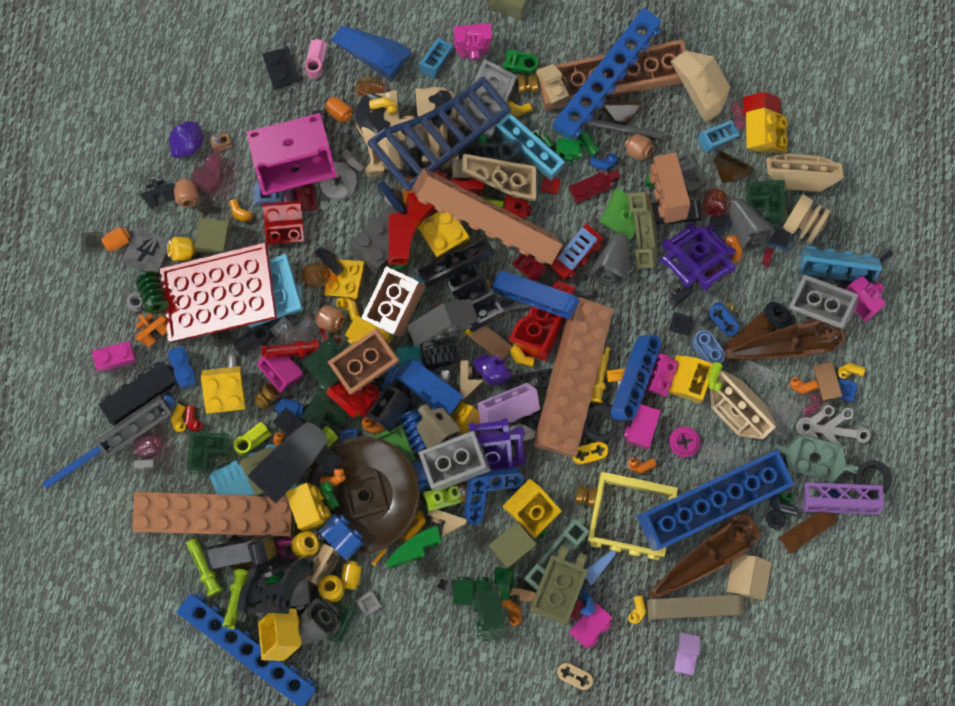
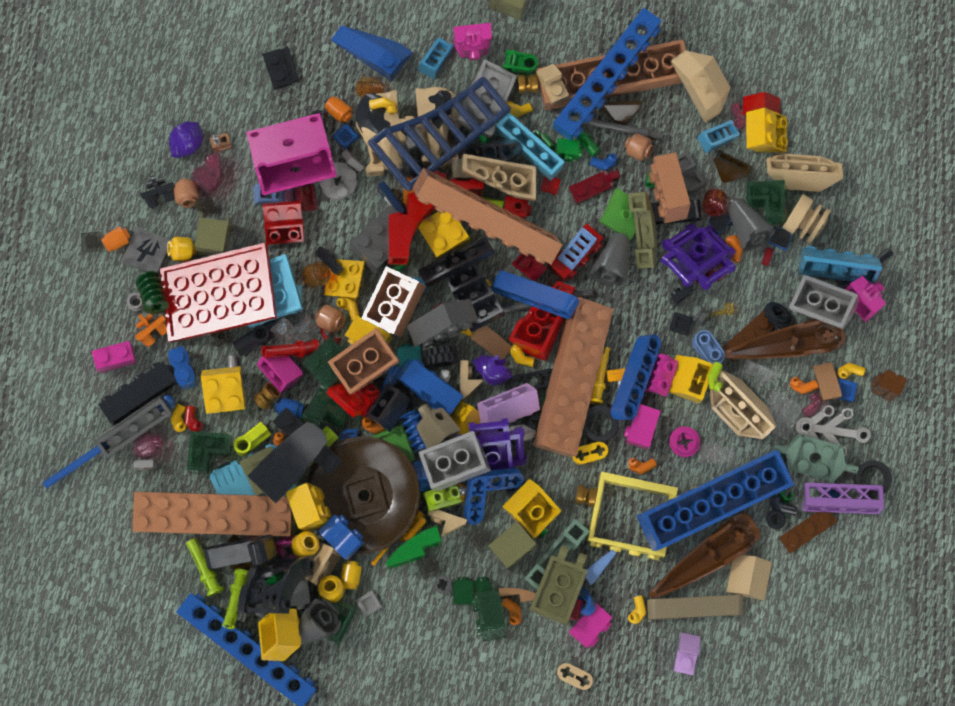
light orange arm [229,199,253,222] -> none
bright pink piece [305,39,327,79] -> none
orange arm [320,469,345,486] -> none
green arm [320,481,340,510] -> none
dark green bracket [494,567,514,600] -> none
blue beam [709,302,739,336] -> none
none -> blue tile [332,124,359,149]
none -> reddish brown brick [870,369,907,401]

